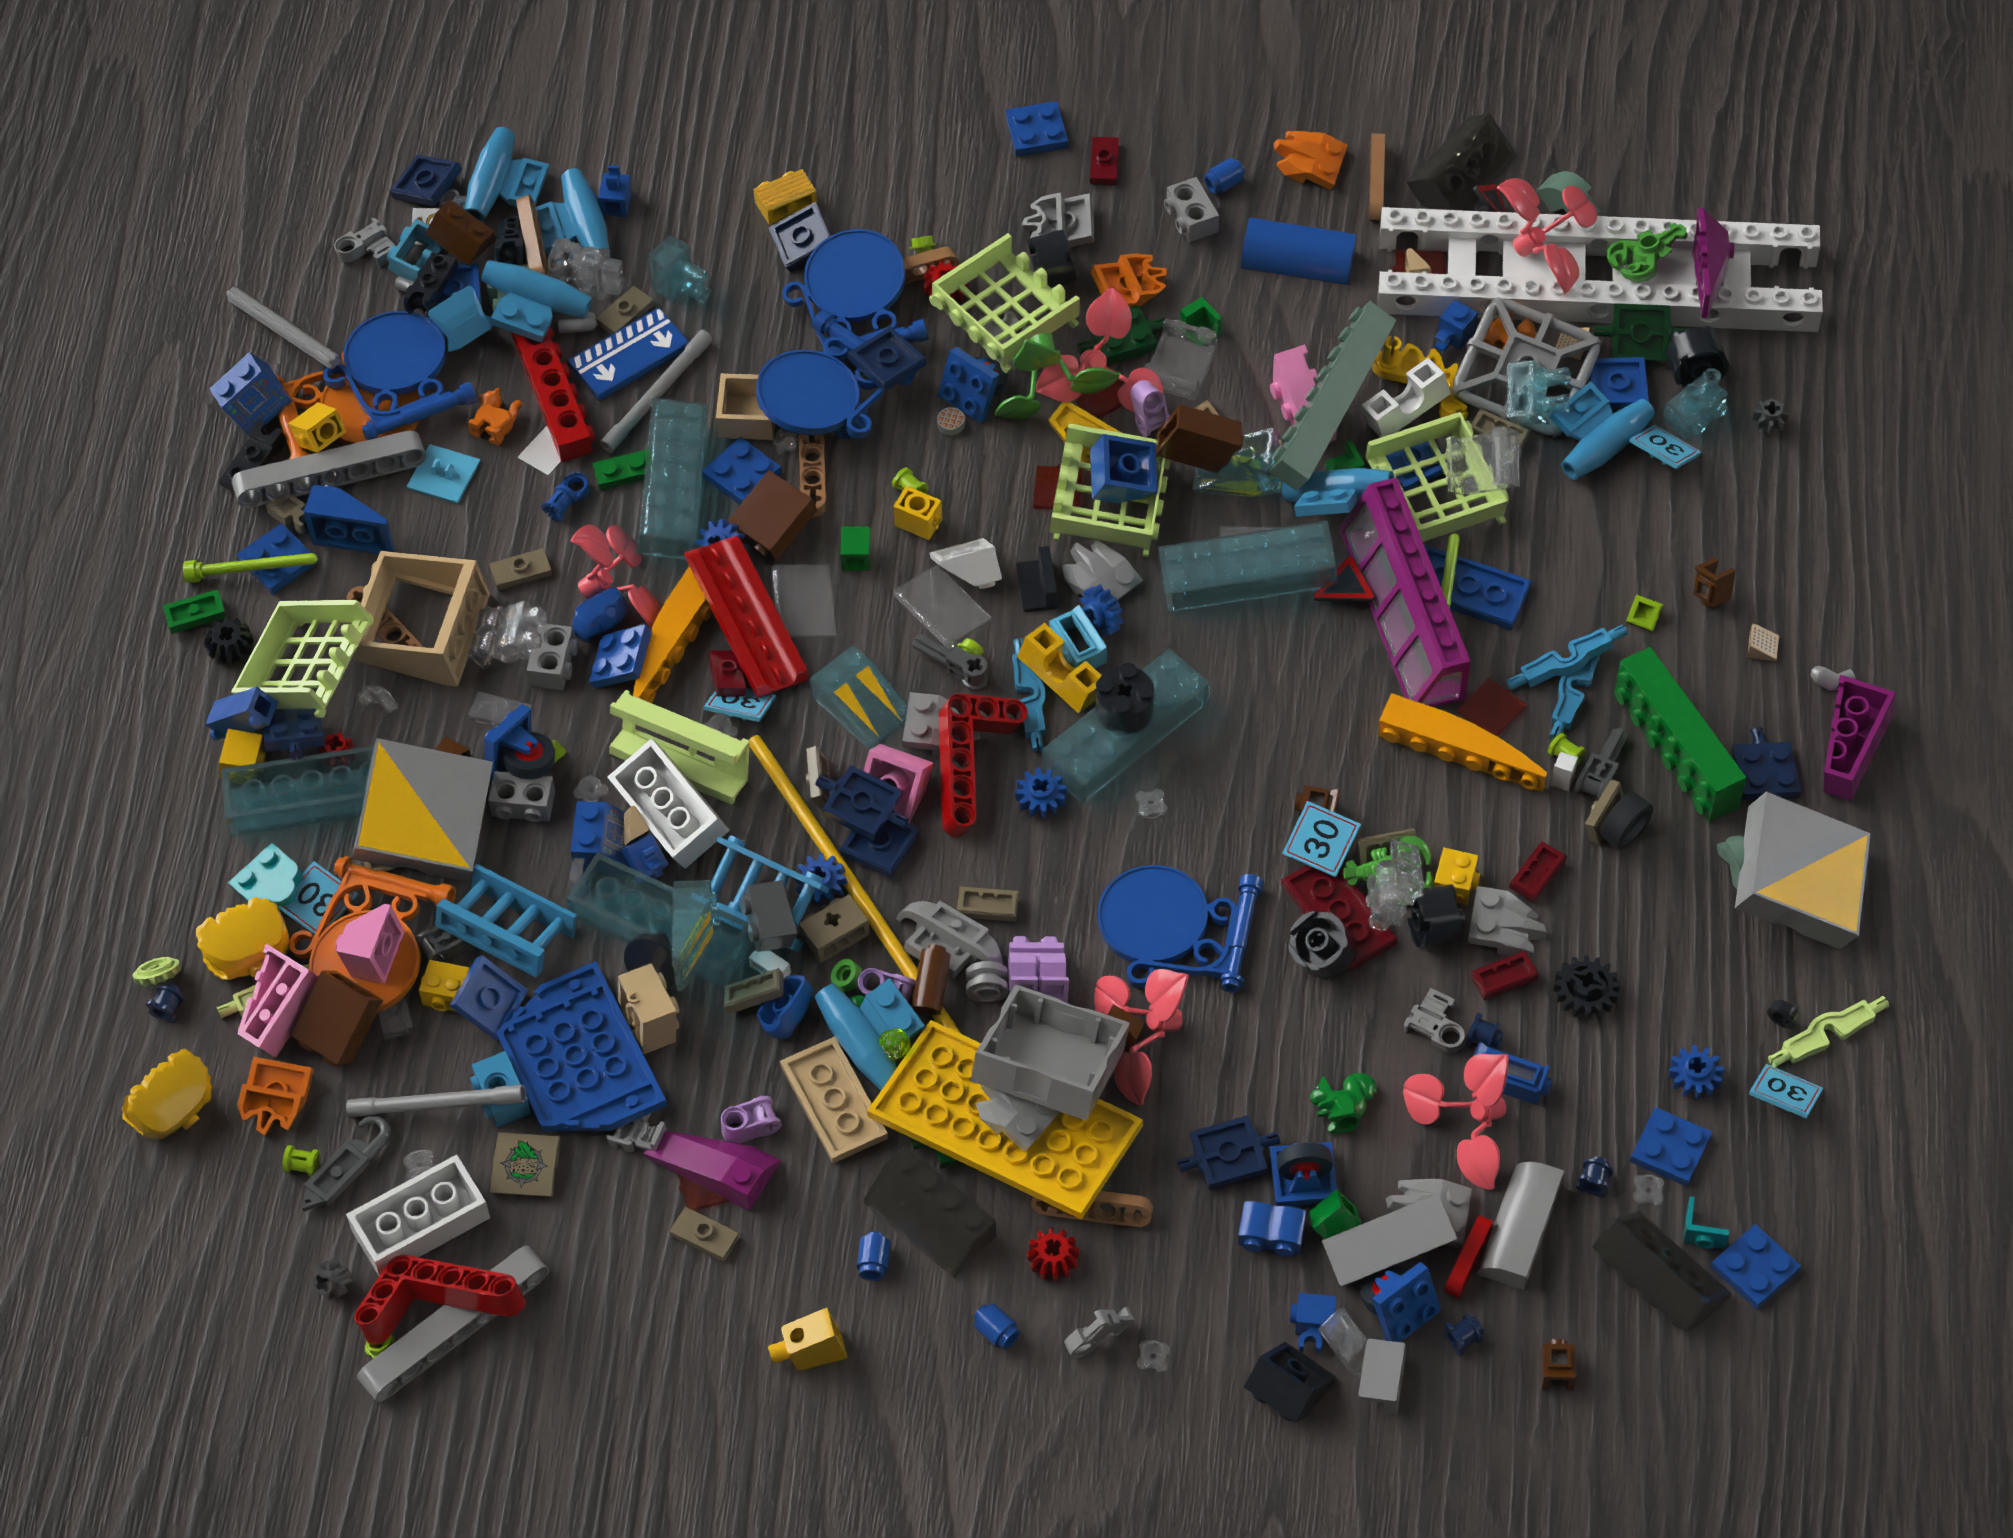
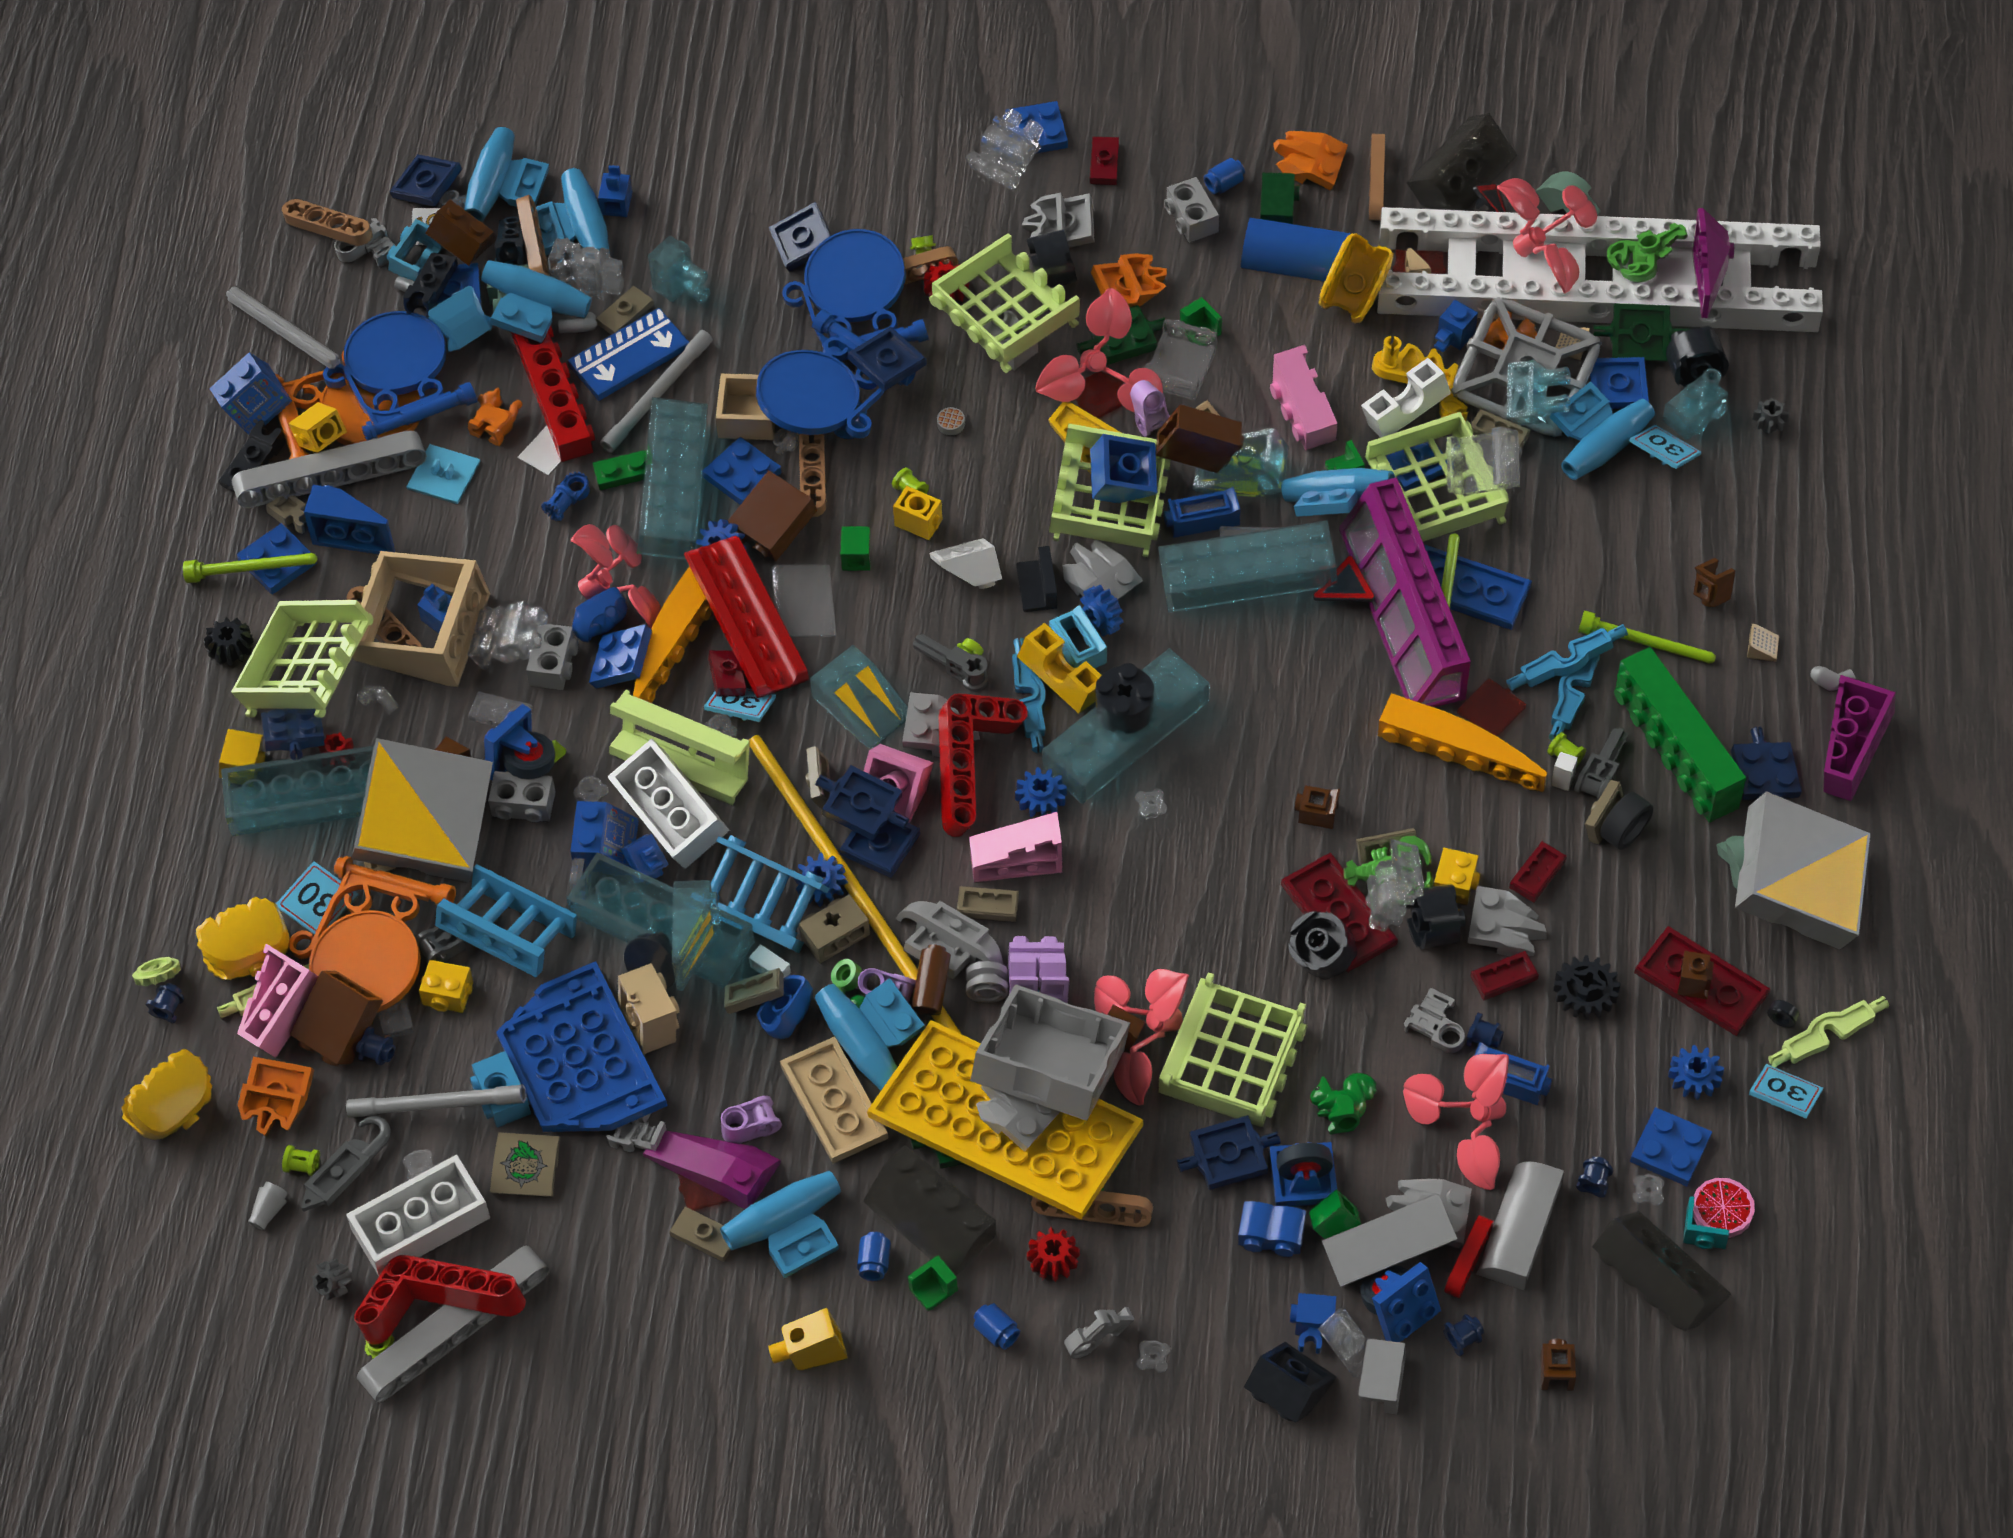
green plate [163,589,226,634] -> none
blue brick [205,686,278,740] -> none
plate [228,843,303,906] -> none
bright pink slope [336,904,405,984] -> none
blue plate [450,955,528,1041] -> none
dark tan plate [489,548,552,591] -> none
tan slope [624,805,649,846] -> none
dark grey brick [740,880,797,952] -> none
yellow brick [754,169,817,225] -> none
clear neon green tile [879,1028,910,1060] -> none
clear piece [892,565,992,649] -> none
blue plate [937,347,1008,423] -> none
bright green plant [995,333,1120,419] -> none
clear red piece [1033,464,1083,509] -> none
blue piece [1097,865,1264,993] -> none
sand green brick [1269,301,1397,491] -> none
medium azure piece [1282,801,1361,878] -> none
lime slope [1626,595,1663,631] -> none
blue plate [1711,1224,1801,1310] -> none
none -> light grey cone [248,1182,288,1230]
none -> medium nougat beam [282,199,373,246]
none -> dark blue brick [356,1026,396,1066]
none -> blue brick [417,583,452,633]
none -> dark azure plate [720,1171,841,1278]
none -> green panel [908,1255,958,1311]
none -> clear hips [965,108,1043,191]
none -> bright pink wedge [969,812,1062,882]
none -> yellowish green window [1159,972,1307,1127]
none -> blue window [1163,486,1240,538]
none -> dark green brick [1260,172,1300,224]
none -> yellow animal [1318,233,1394,324]
none -> lime piece [1578,610,1716,663]
none -> dark red tile [1634,926,1770,1036]
none -> reddish brown window [1677,951,1714,1000]
none -> tile [1693,1178,1755,1238]

